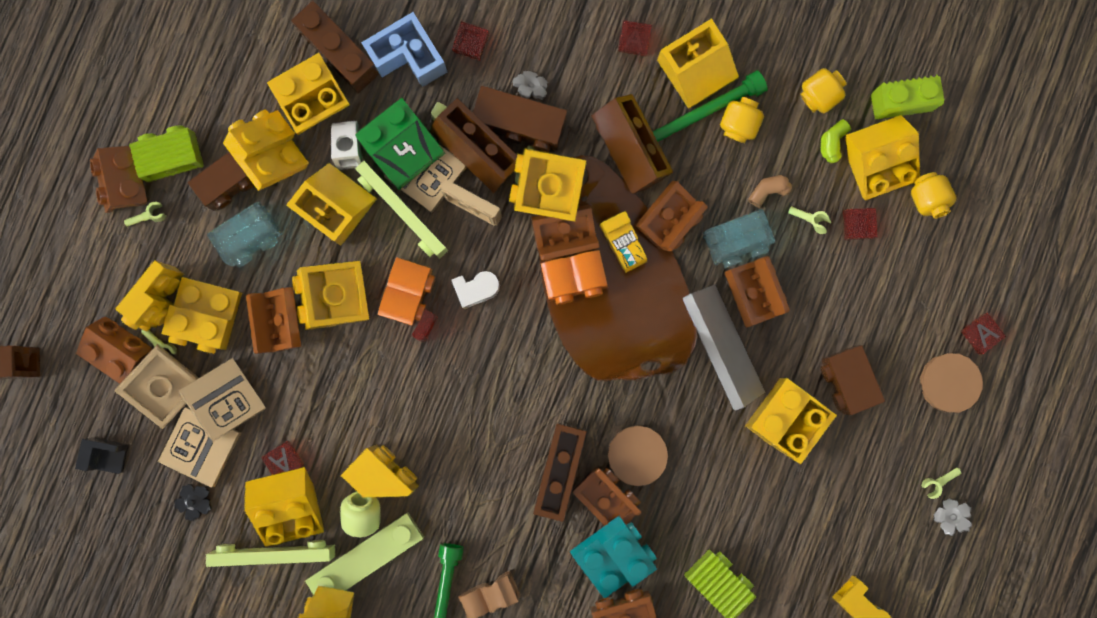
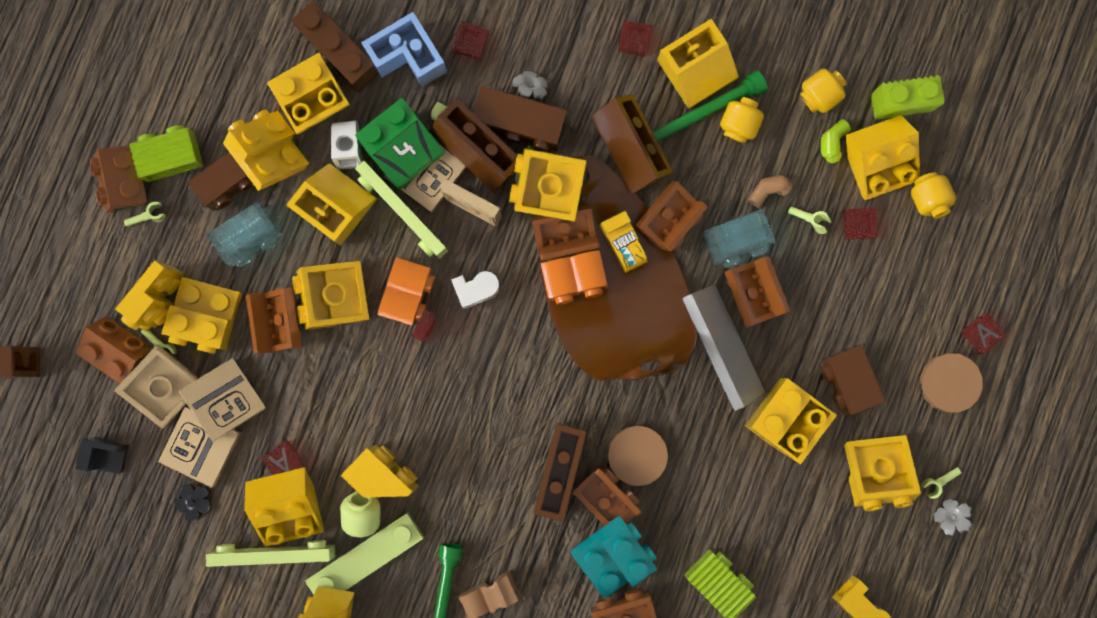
none -> yellow plate [844,435,921,511]

